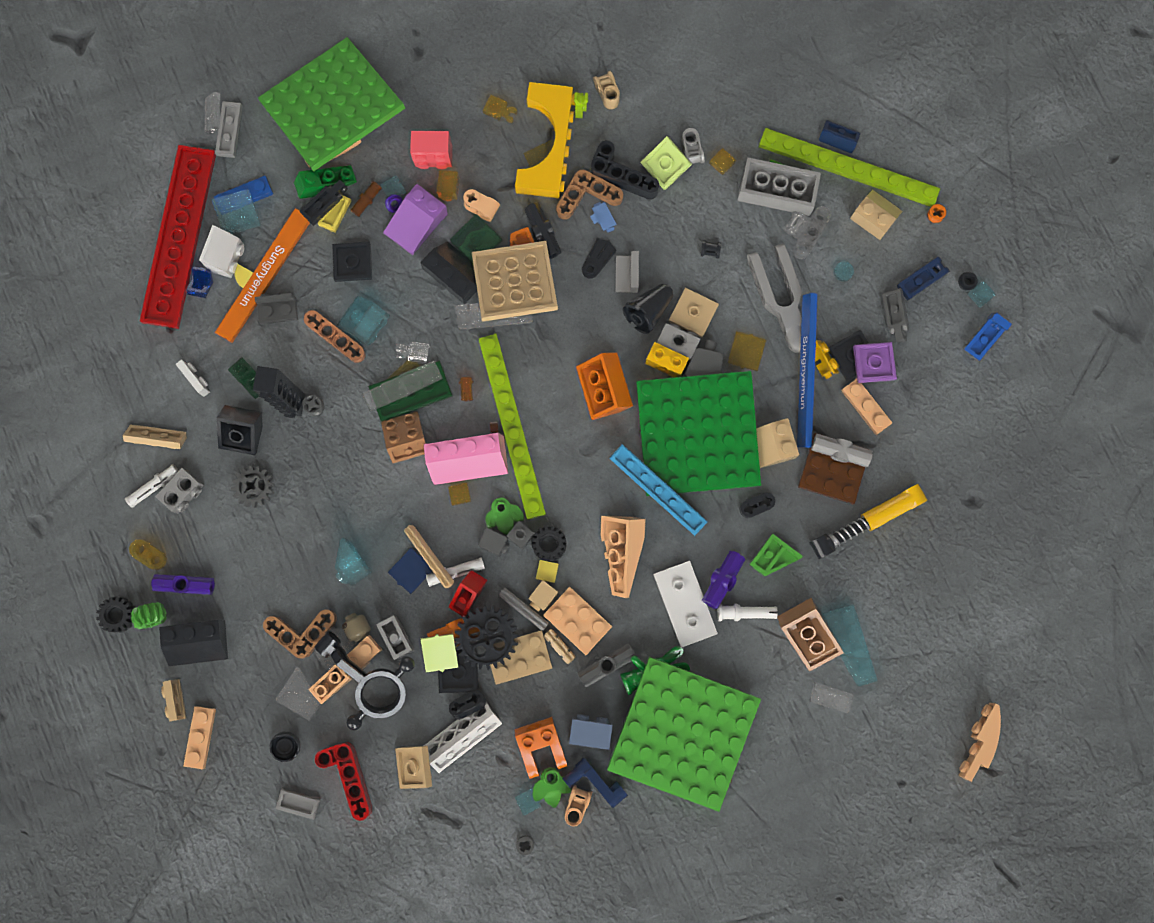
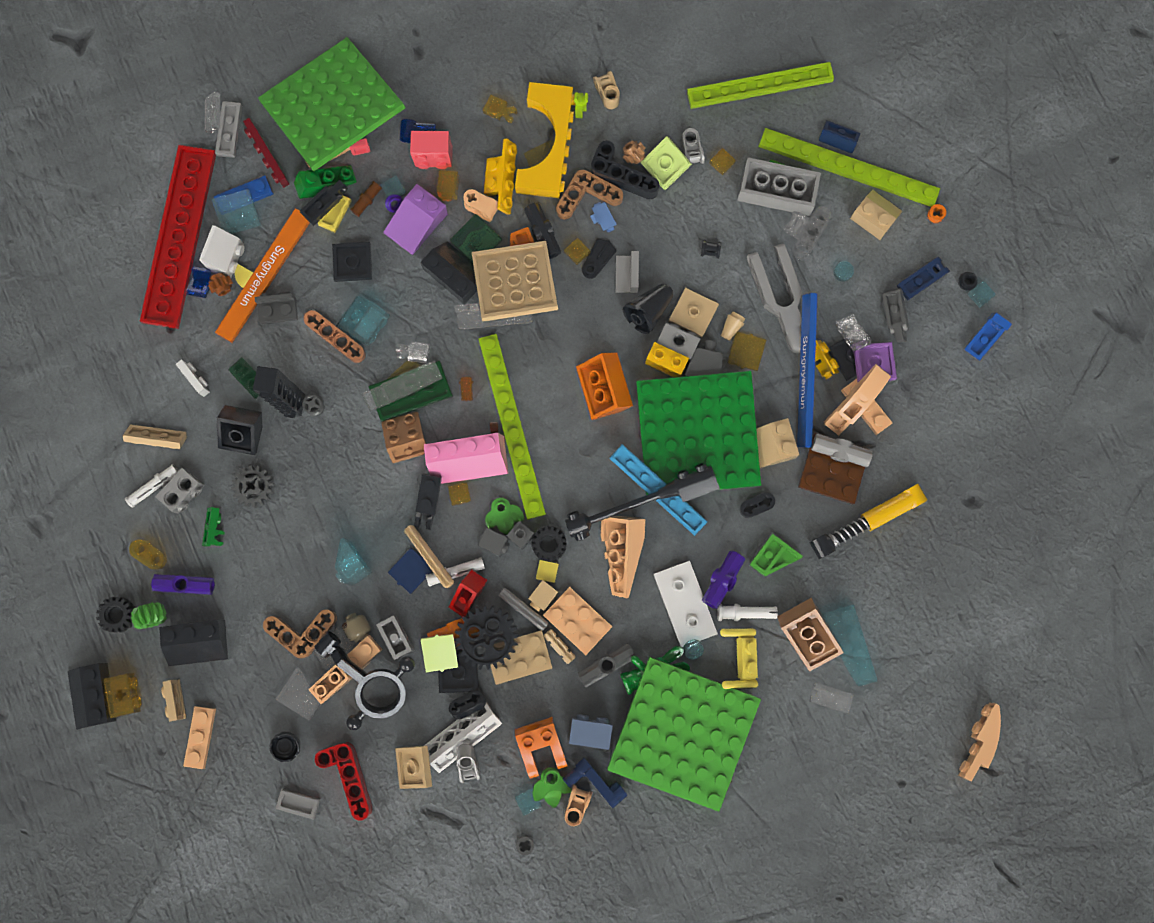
none -> black slope [67,663,116,730]
none -> clear yellow brick [104,673,142,718]
none -> green plate [202,507,225,547]
none -> dark orange gear [208,273,233,296]
none -> dark red plate [243,118,290,188]
none -> coral tile [349,138,371,156]
none -> clear blue piece [399,119,436,143]
none -> black hinge [414,473,442,530]
none -> light grey piece [457,744,481,783]
none -> yellow bracket [484,138,517,215]
none -> clear yellow plate [564,238,590,265]
none -> black bar [565,462,720,541]
none -> medium nougat gear [623,141,646,164]
none -> clear light blue tile [683,640,704,660]
none -> lime plate [687,62,834,109]
none -> tan cone [720,311,745,341]
none -> light yellow plate [720,628,758,689]
none -> light nougat slope [824,364,891,436]
none -> clear plate [836,315,871,351]

